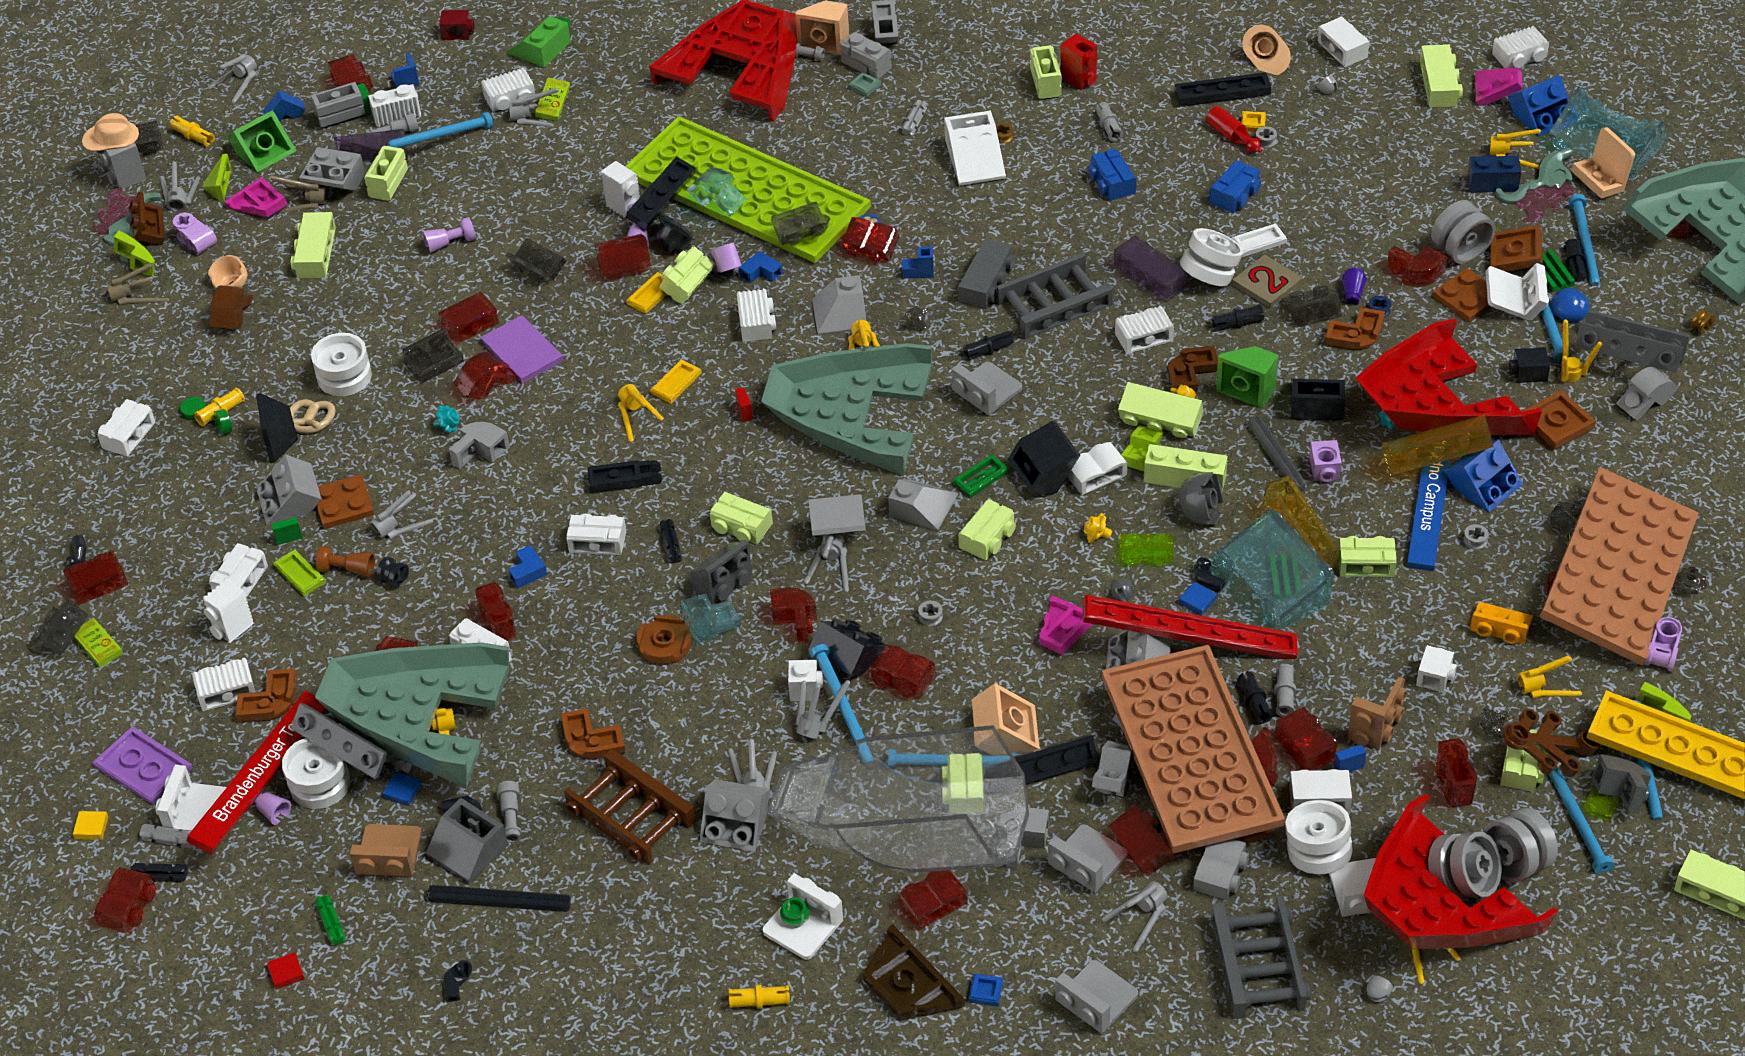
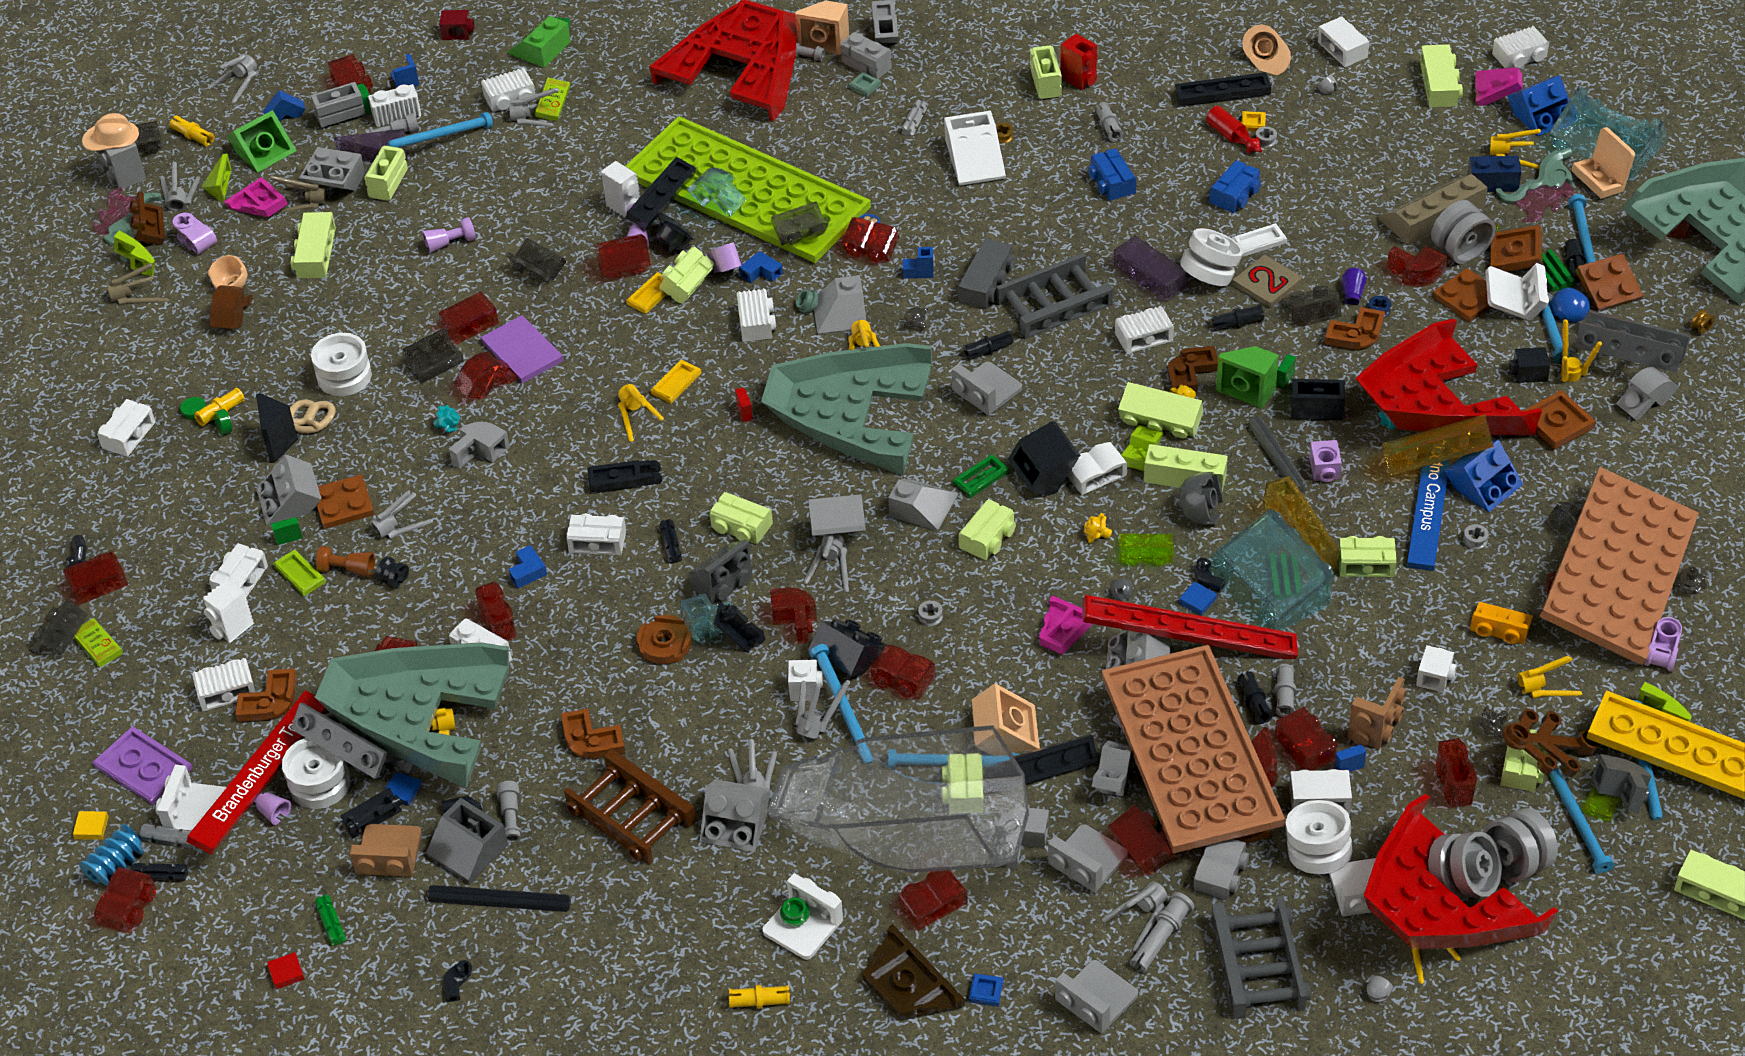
none -> dark azure piece [79,824,144,886]
none -> black hinge [340,787,402,839]
none -> black hinge [713,602,766,653]
none -> sand green plate [796,289,818,314]
none -> light grey pin [1129,892,1195,973]
none -> green tile [1276,354,1296,389]
none -> dark tan slope [1377,174,1488,246]
none -> dark orange plate [1576,253,1644,312]

